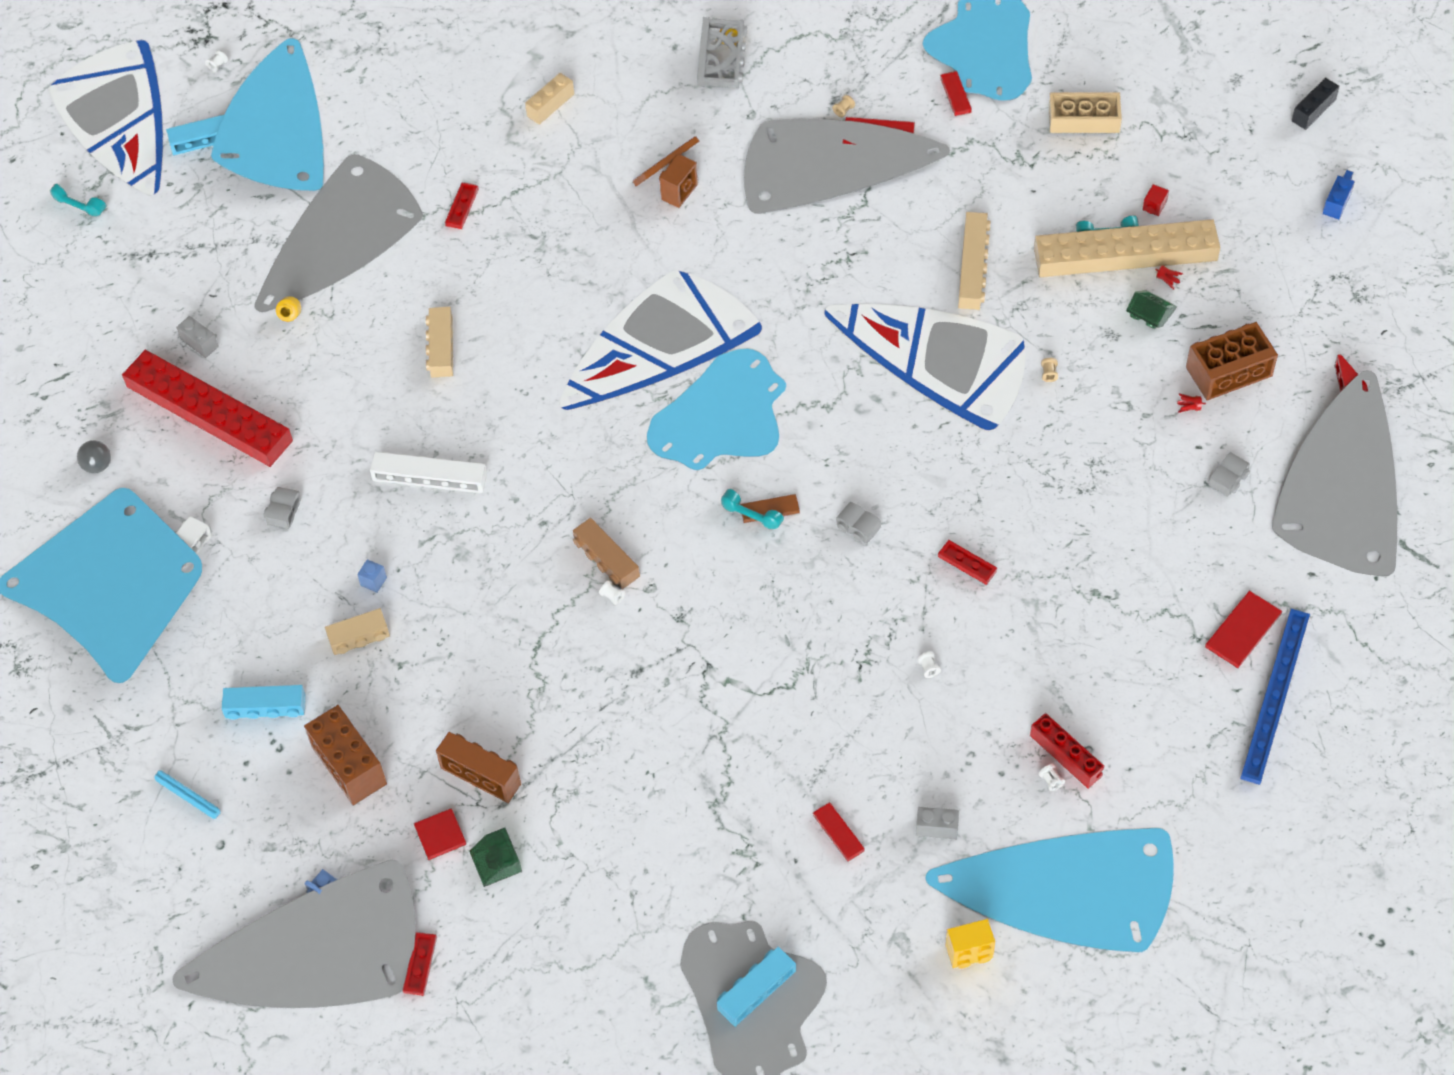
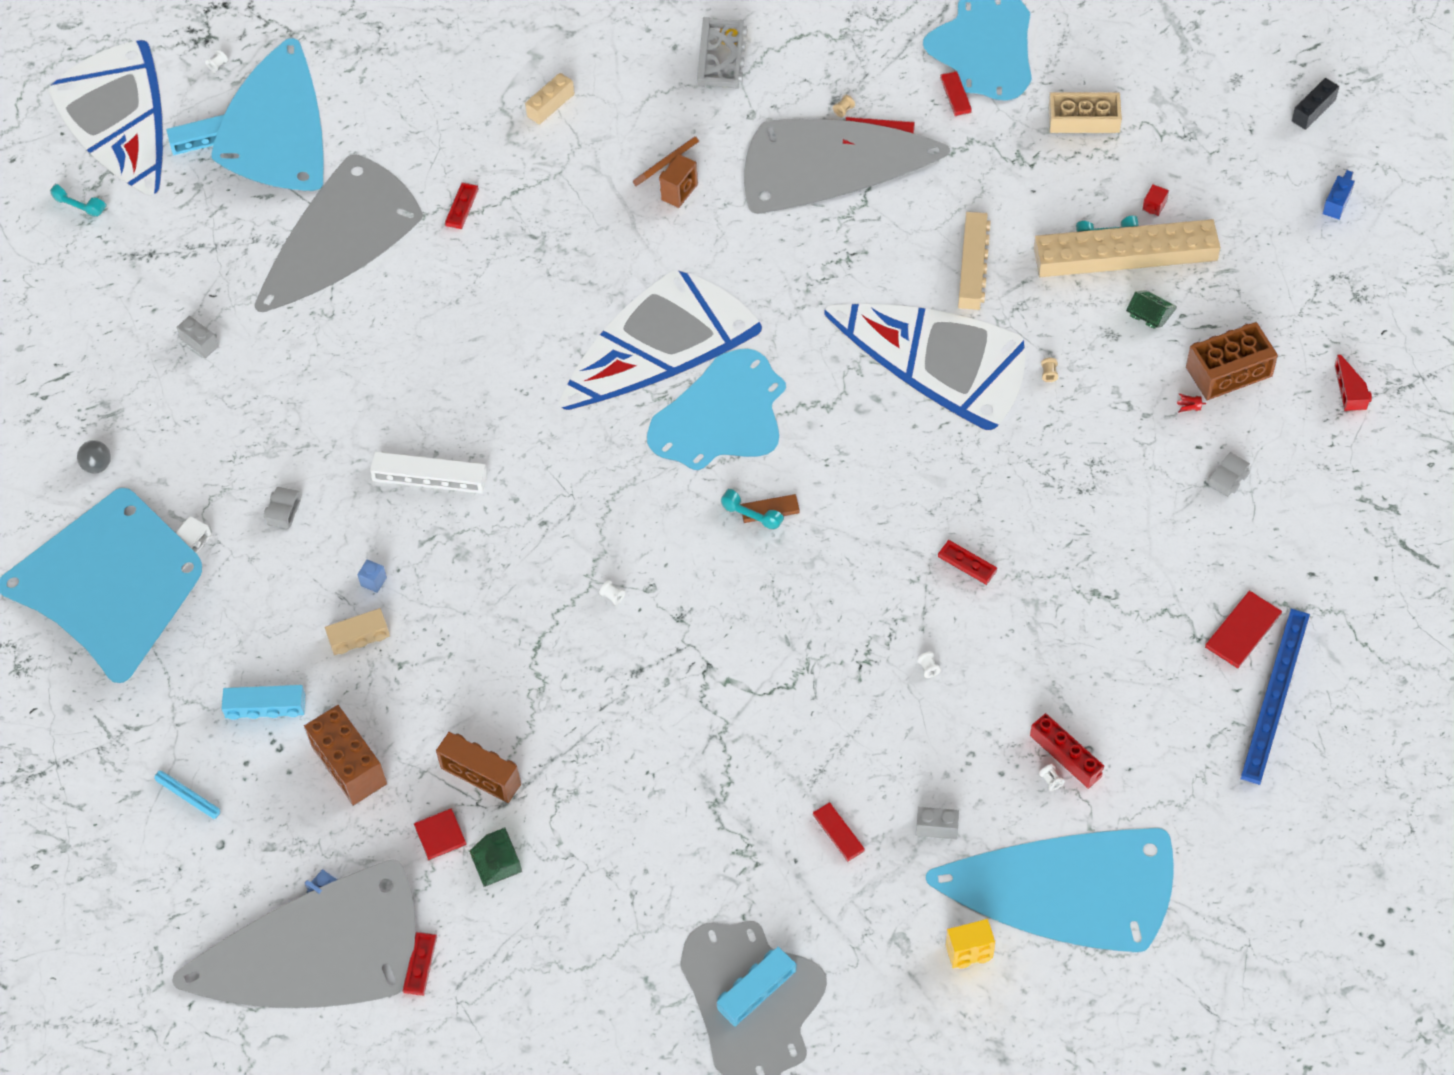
red brick [122,349,293,467] -> none
yellow head [276,296,302,322] -> none
tan brick [426,307,453,378] -> none
medium nougat brick [573,517,640,589] -> none
light grey brick [836,502,881,544] -> none
red piece [1155,265,1183,290] -> none
light grey piece [1272,371,1397,576] -> none

